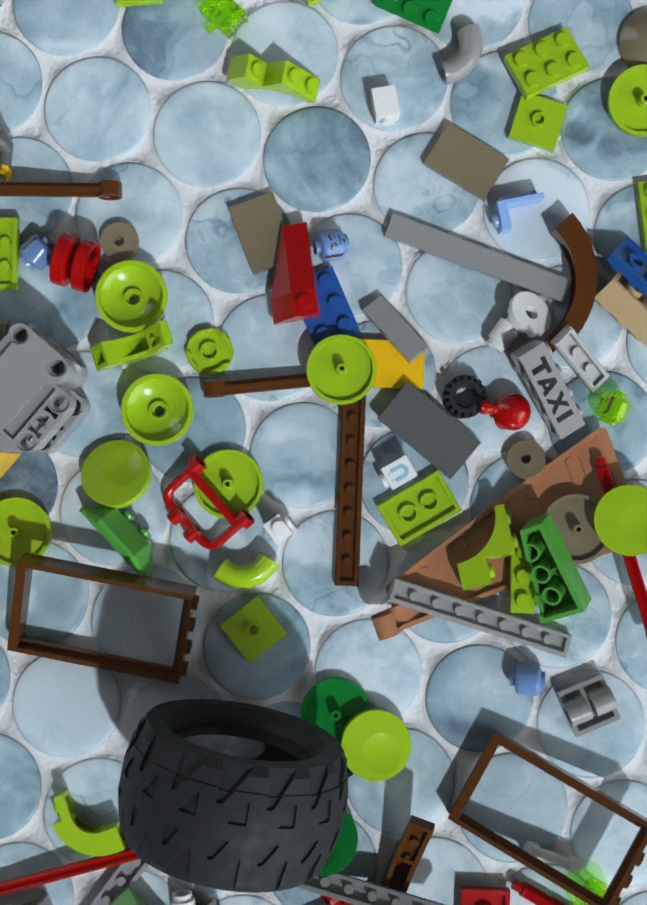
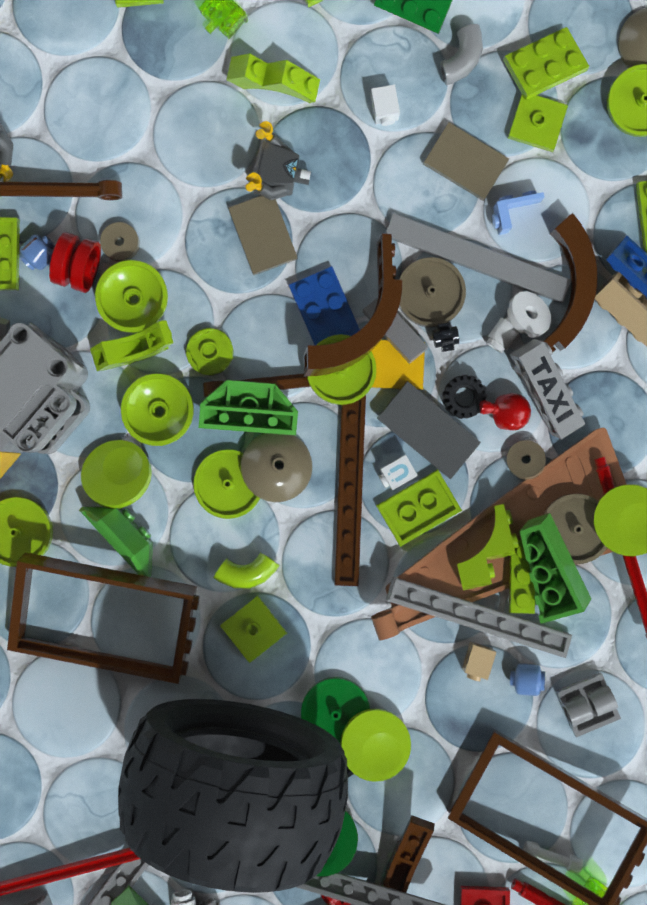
lime arch [52,788,127,856] -> none
red bar [163,454,255,549] -> none
white brick [263,510,297,545] -> none
red wedge [270,222,321,325] -> none
medium blue head [312,229,349,262] -> none
light grey tile [550,325,610,393] -> none
clear neon green head [596,390,632,427] -> none
none -> bright green wedge [198,380,298,435]
none -> dark tan dish [241,433,312,502]
none -> dark grey torso [246,121,311,200]
none -> reddish brown arch [304,233,402,376]
none -> dark tan piece [399,257,466,327]
none -> black gear [432,322,459,352]
none -> tan brick [462,641,496,681]

